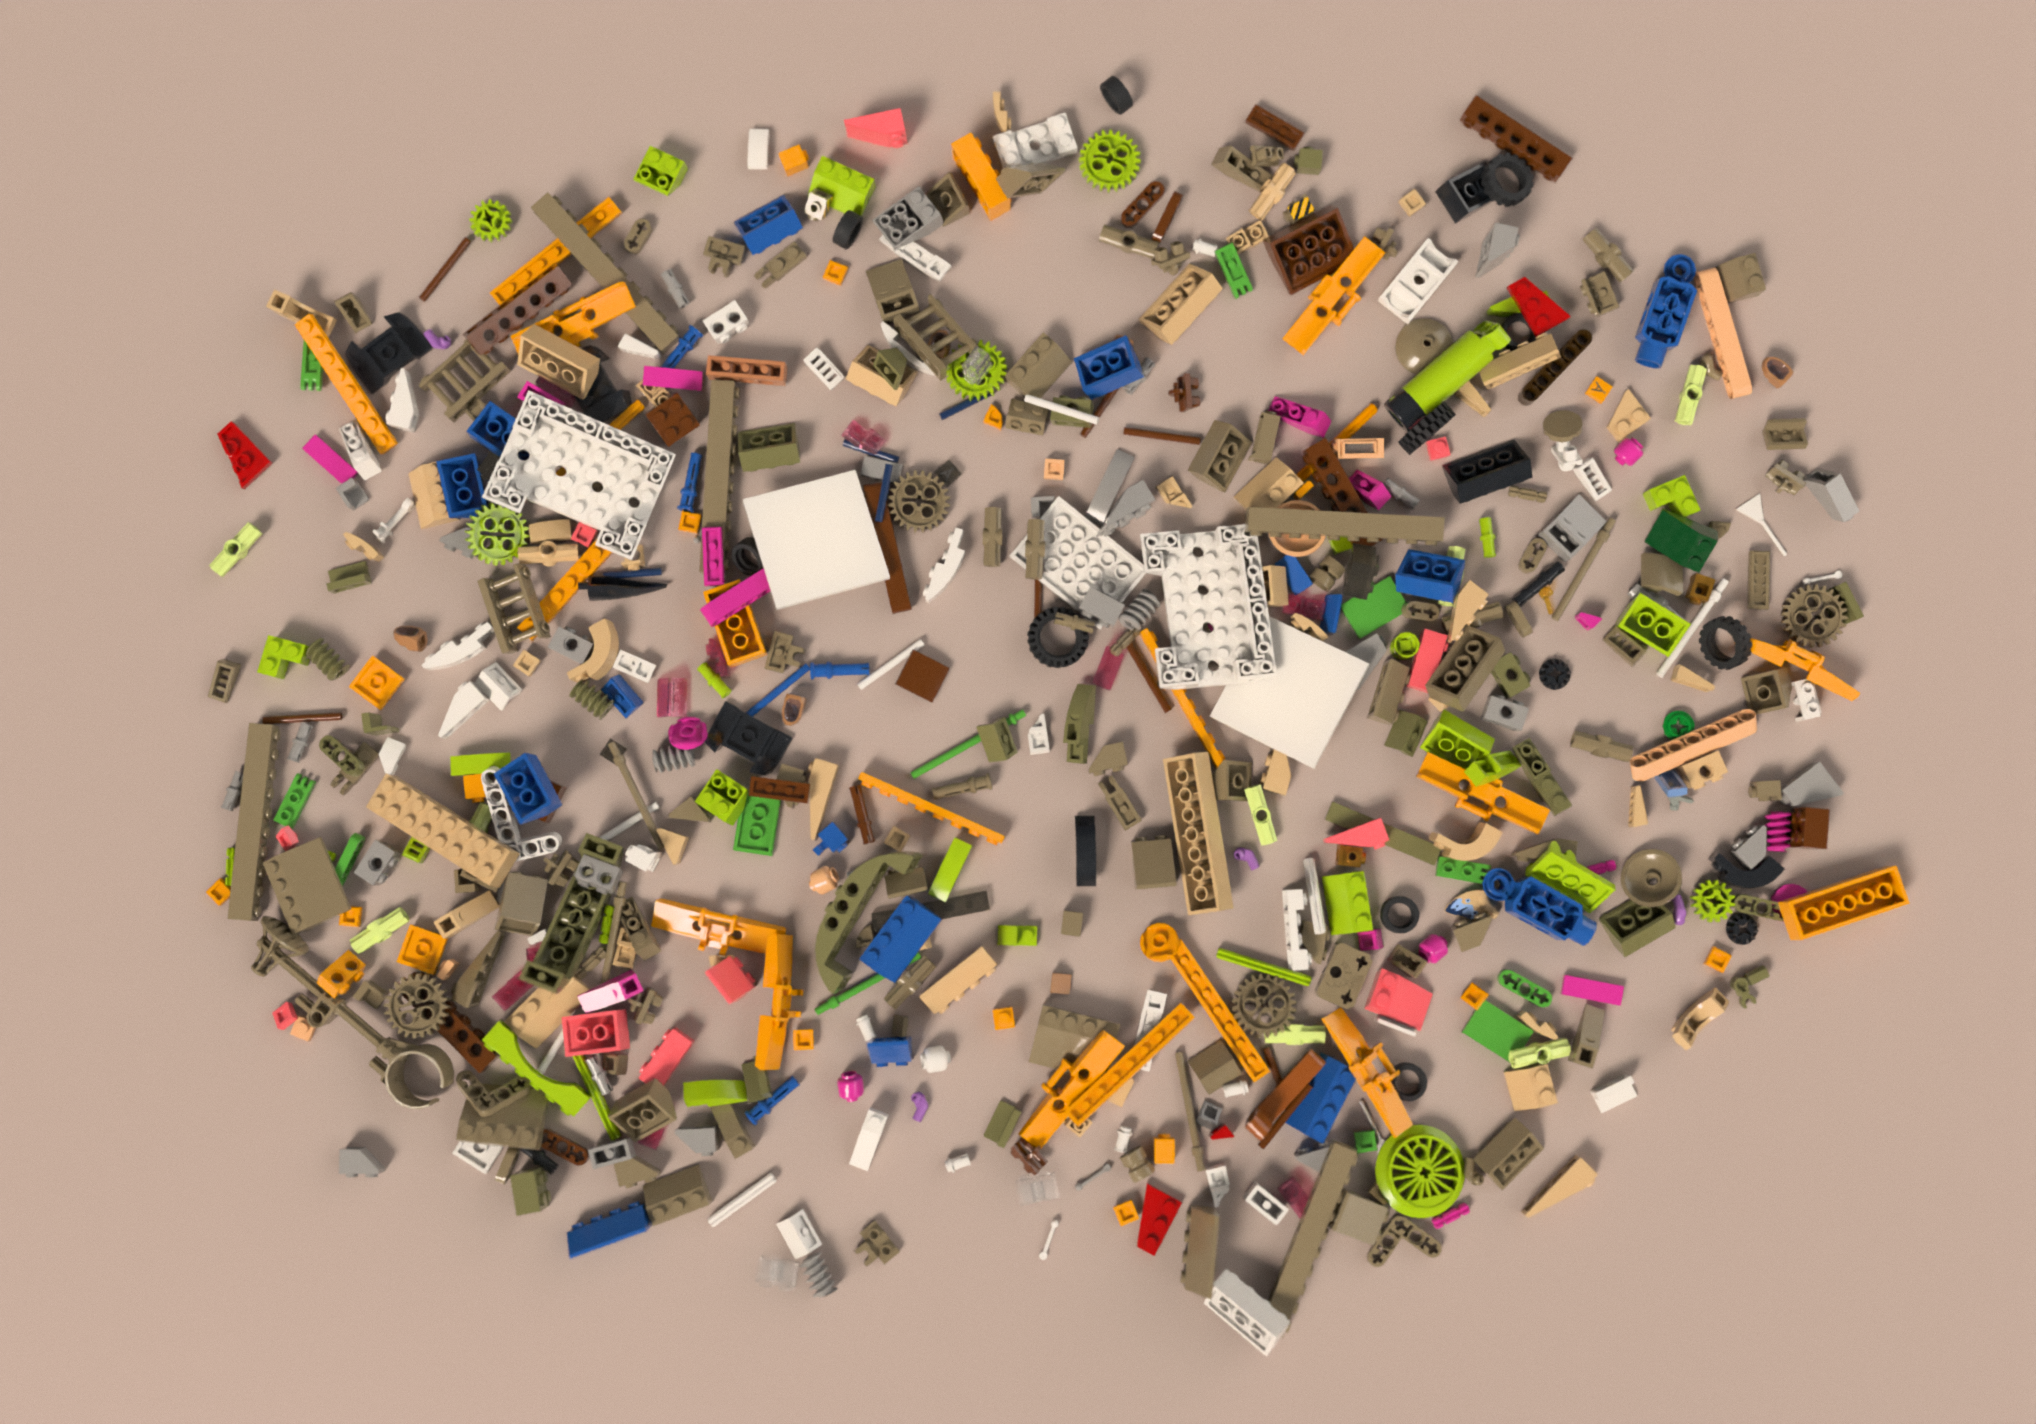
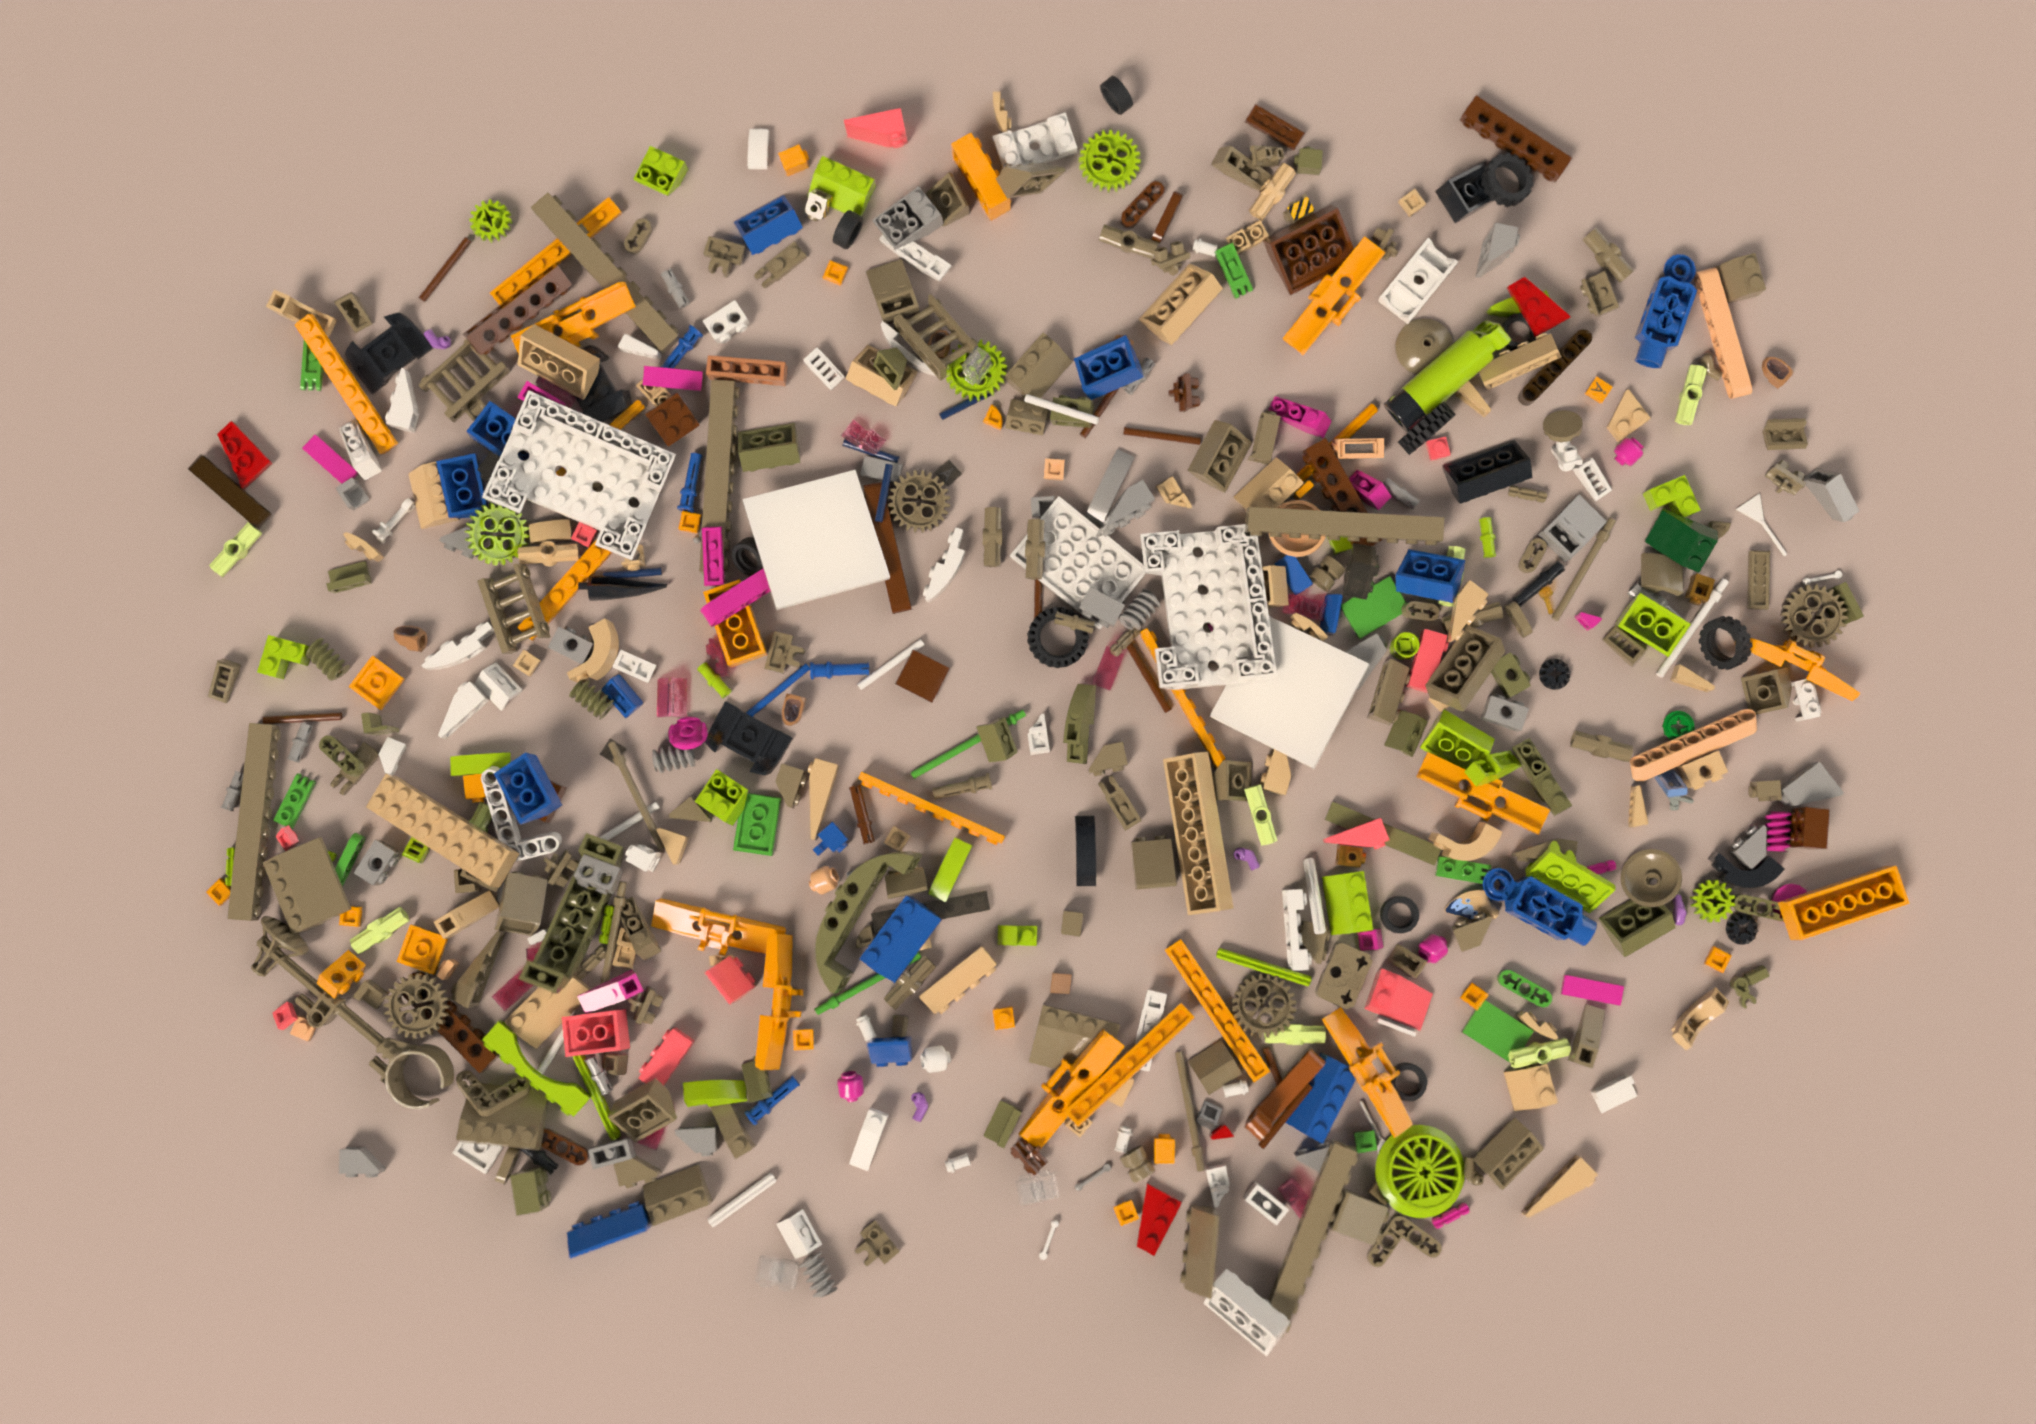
reddish brown plate [748,776,811,804] -> none
light orange tile [1140,923,1180,962] -> none
none -> dark brown beam [188,454,272,529]

